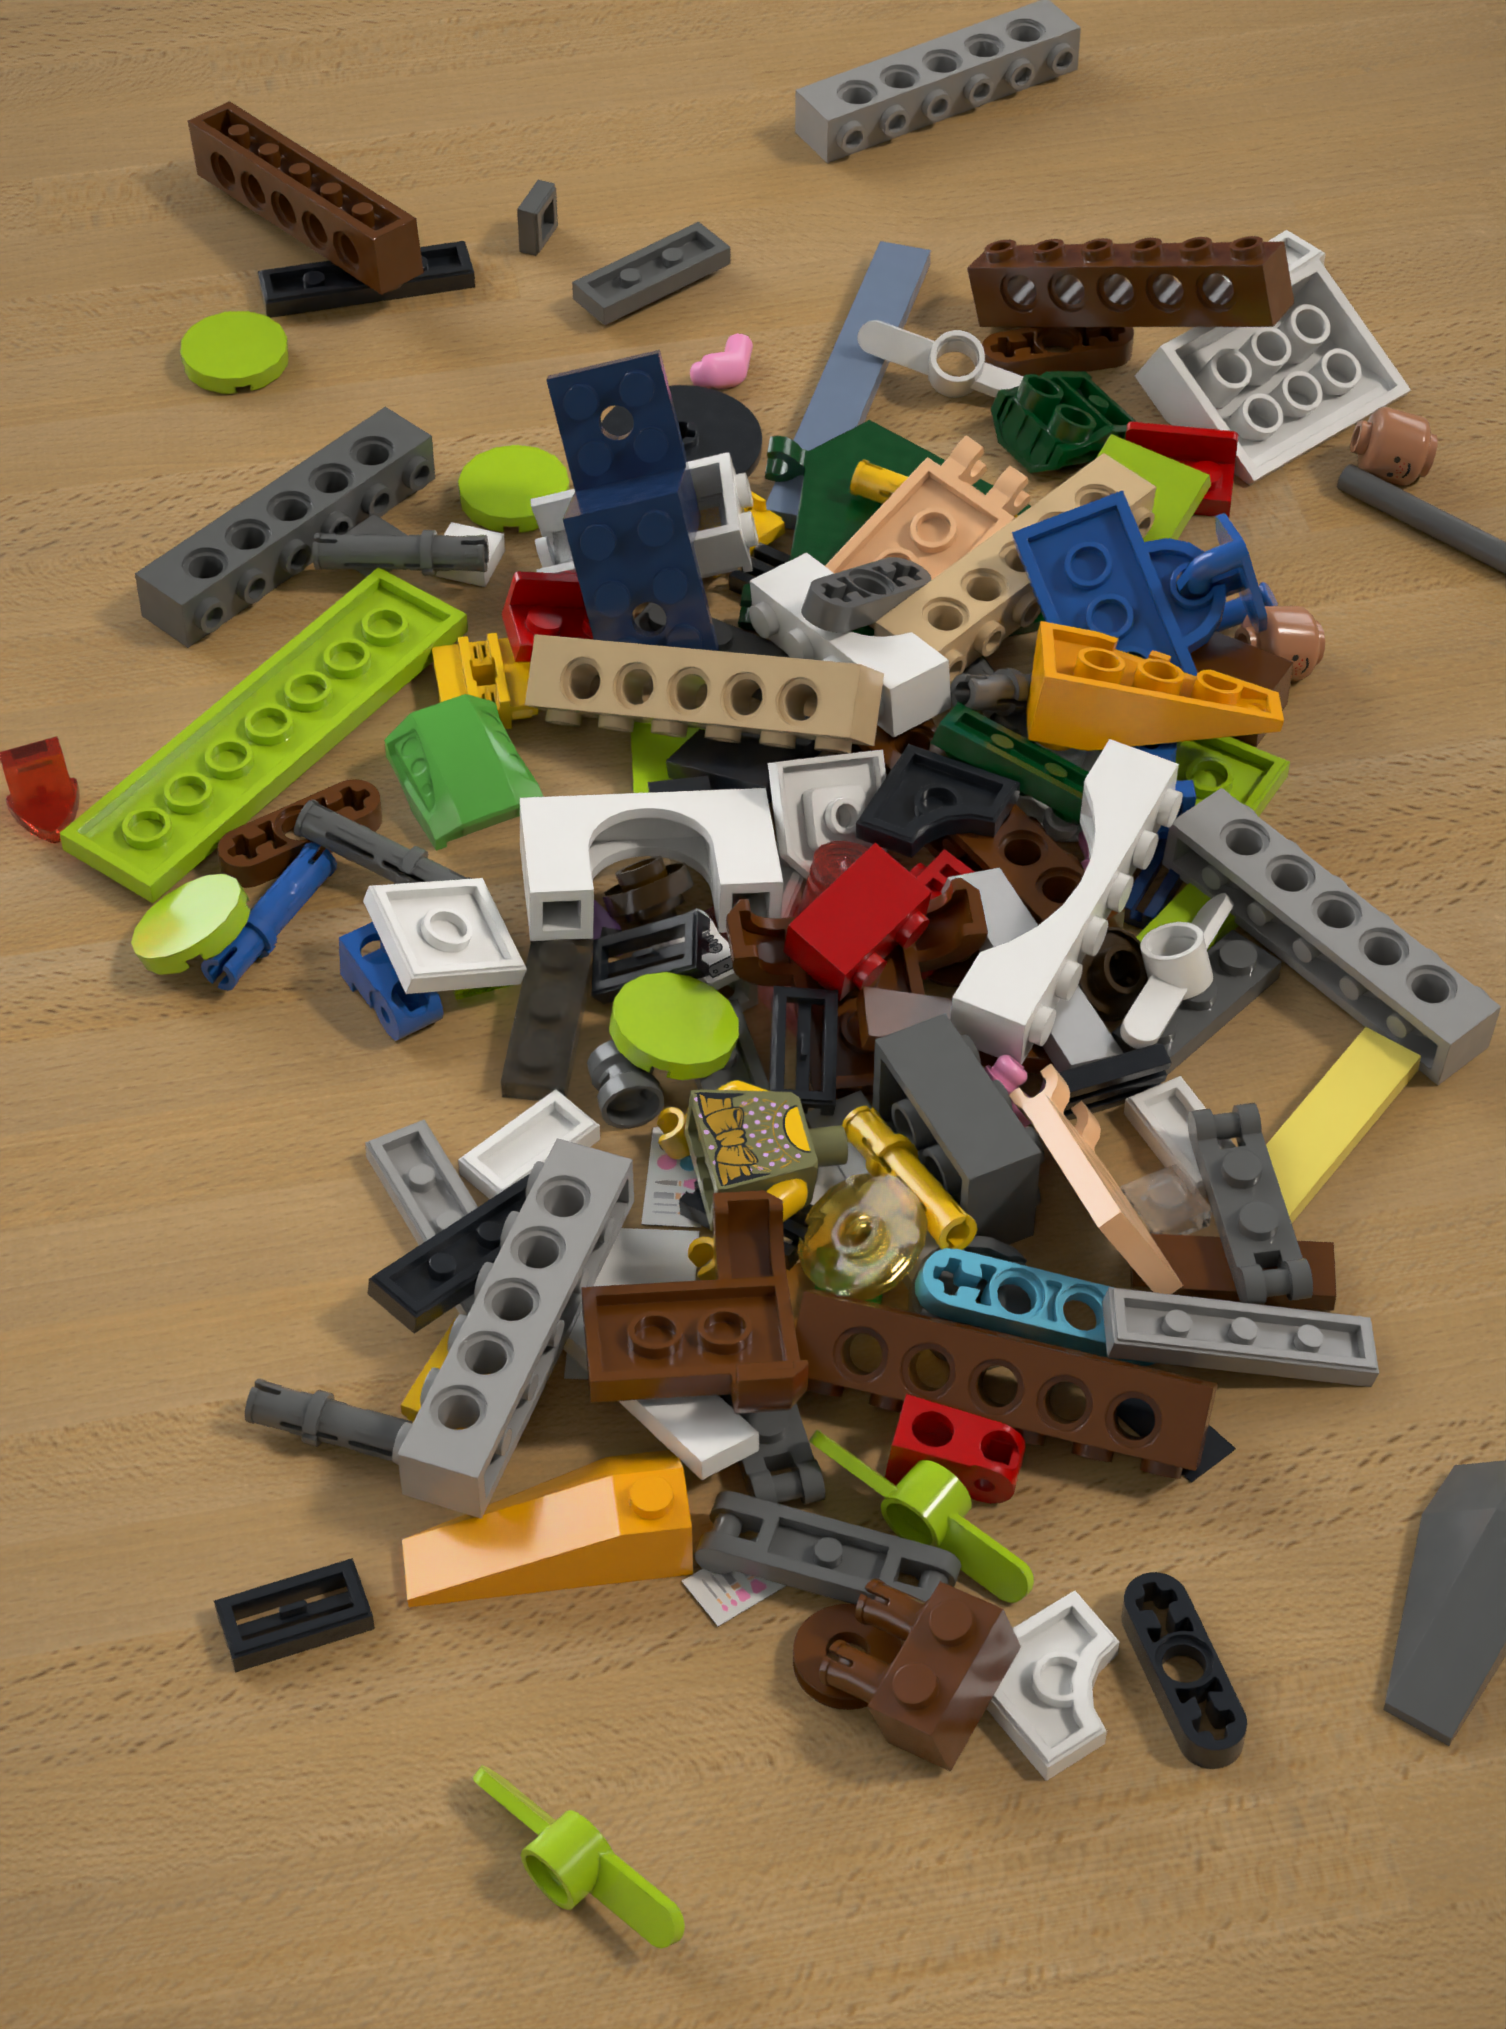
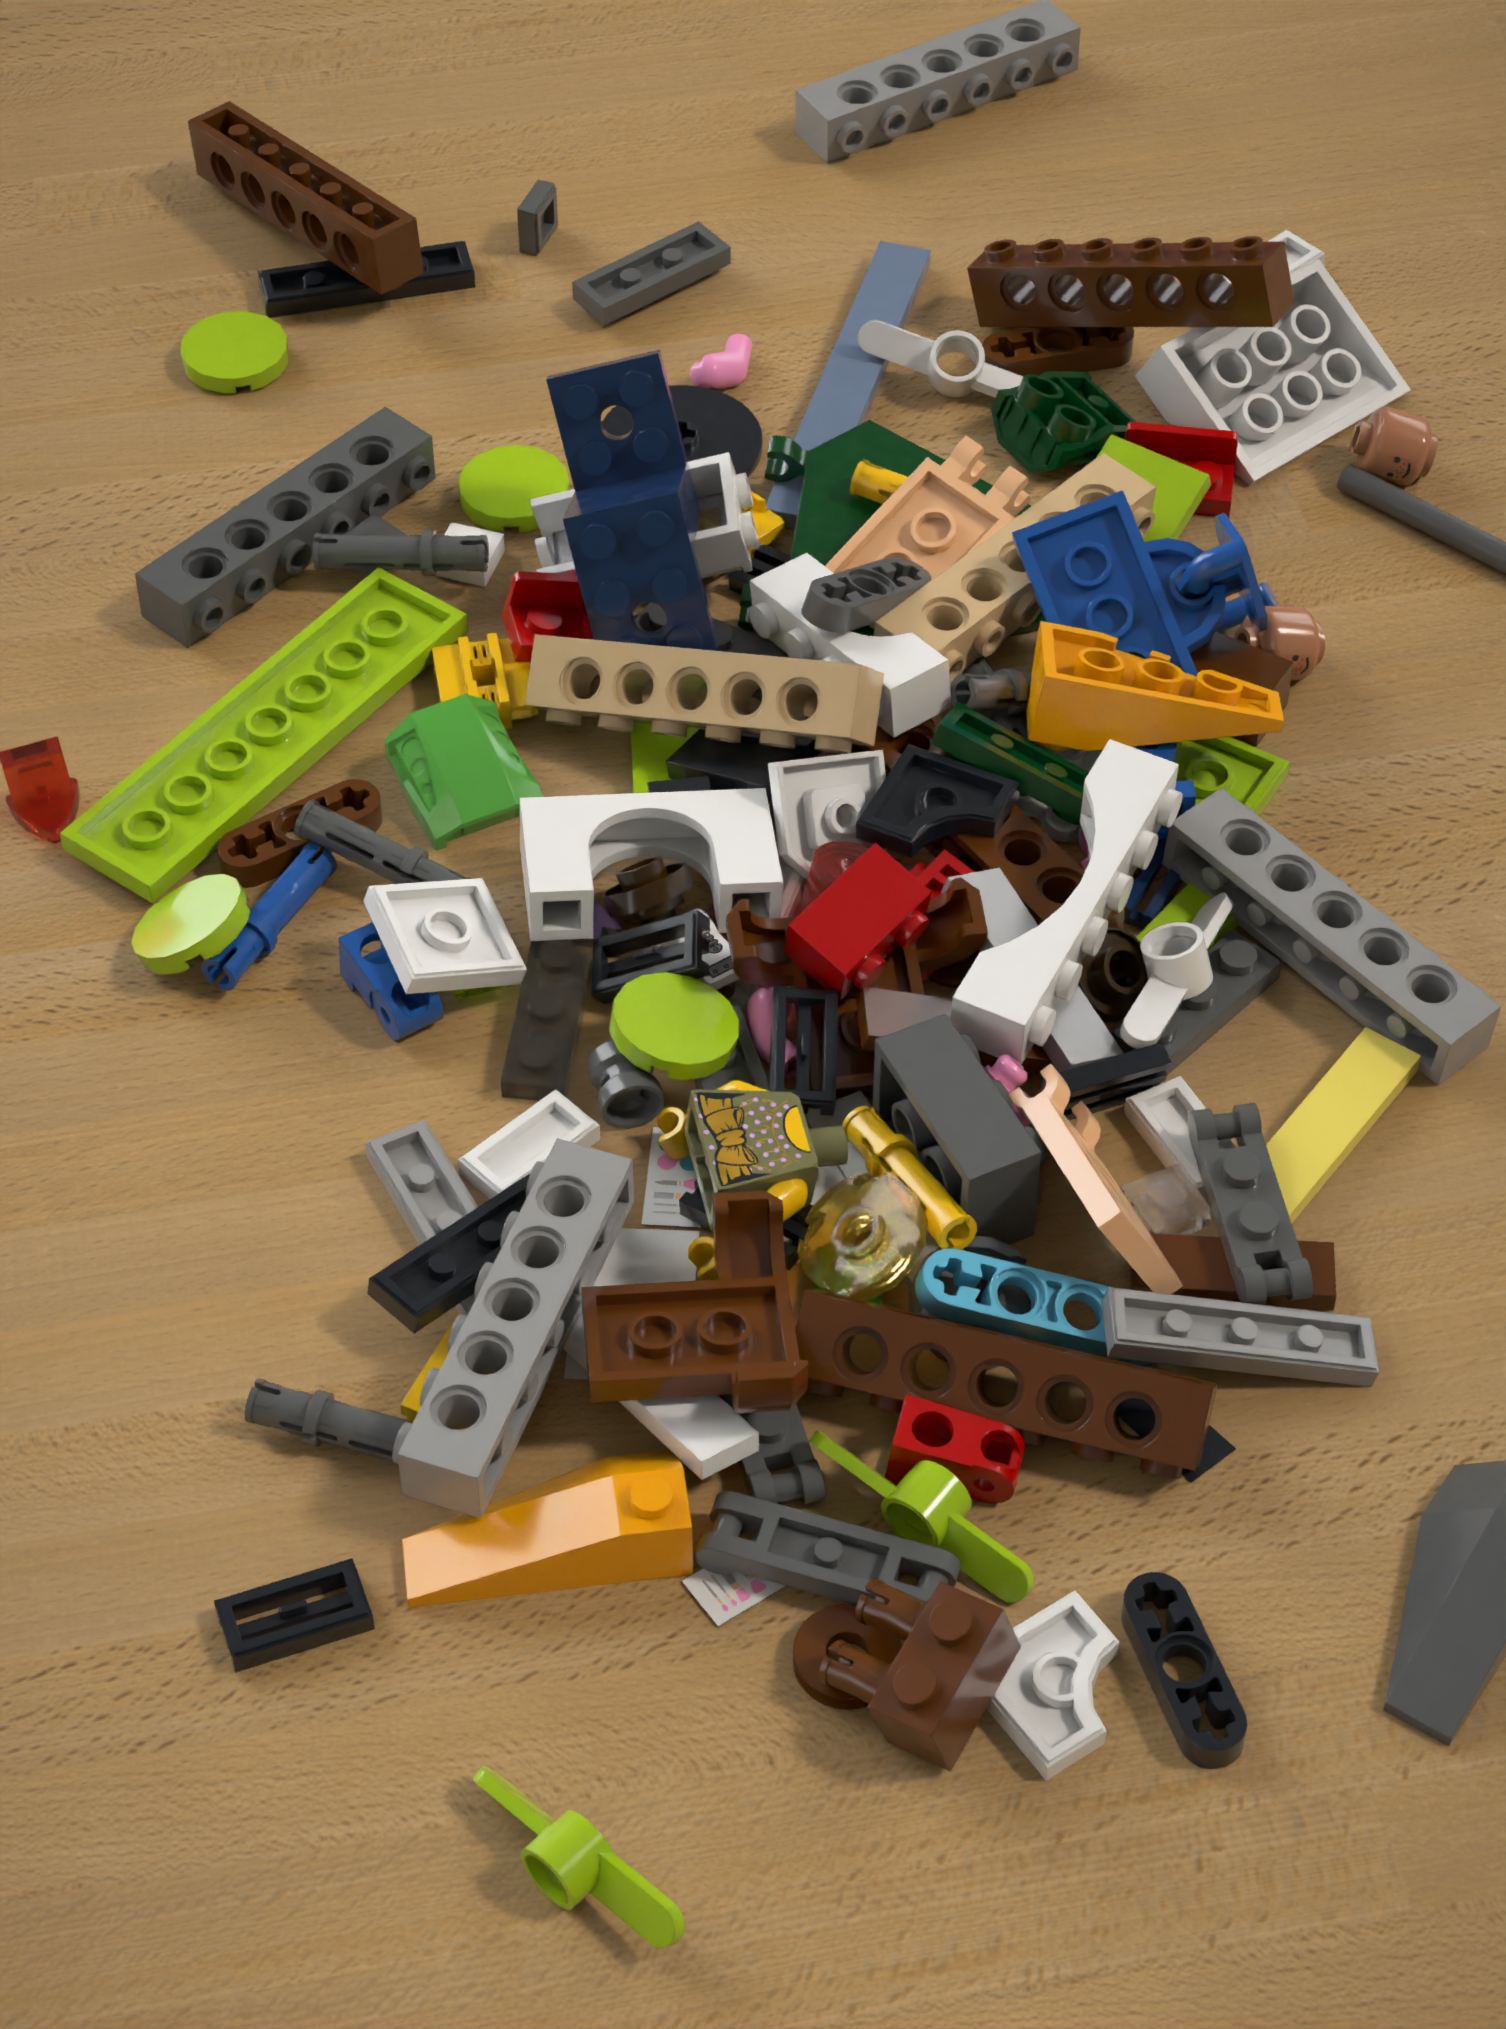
none -> bright pink arm [746,987,796,1079]

